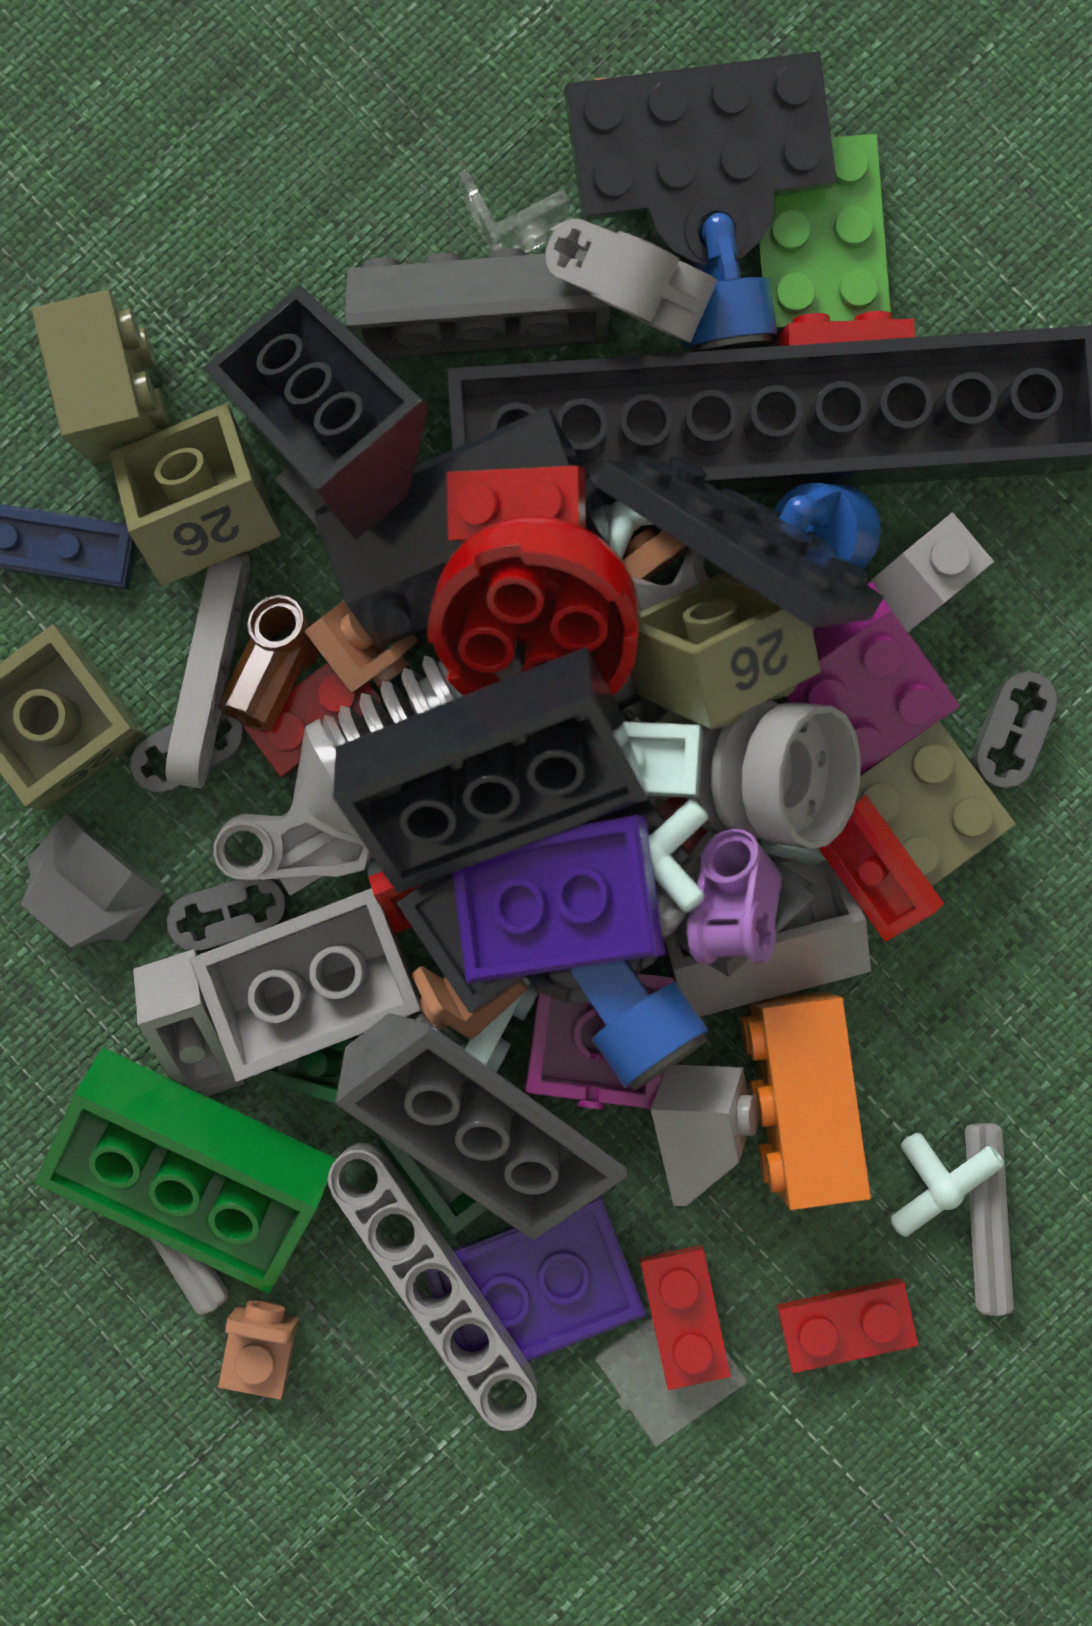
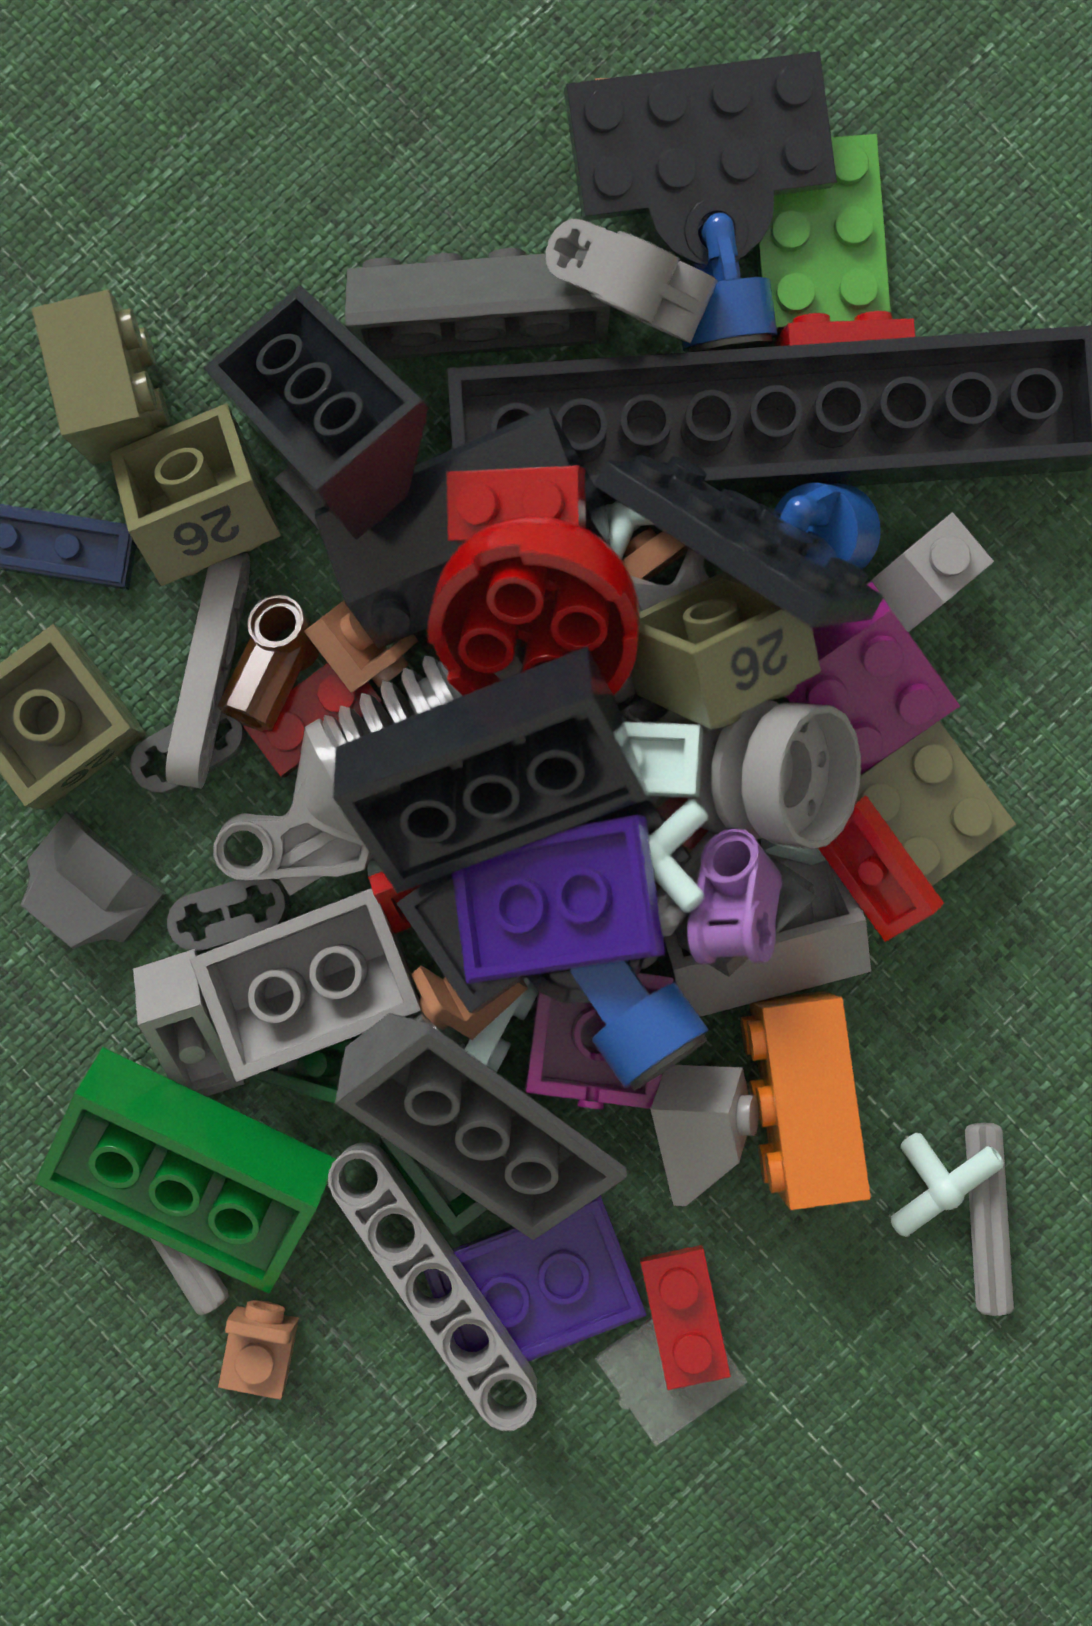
clear bracket [458,169,570,252] -> none
red plate [776,1278,918,1373] -> none
dark grey beam [971,672,1057,790] -> none

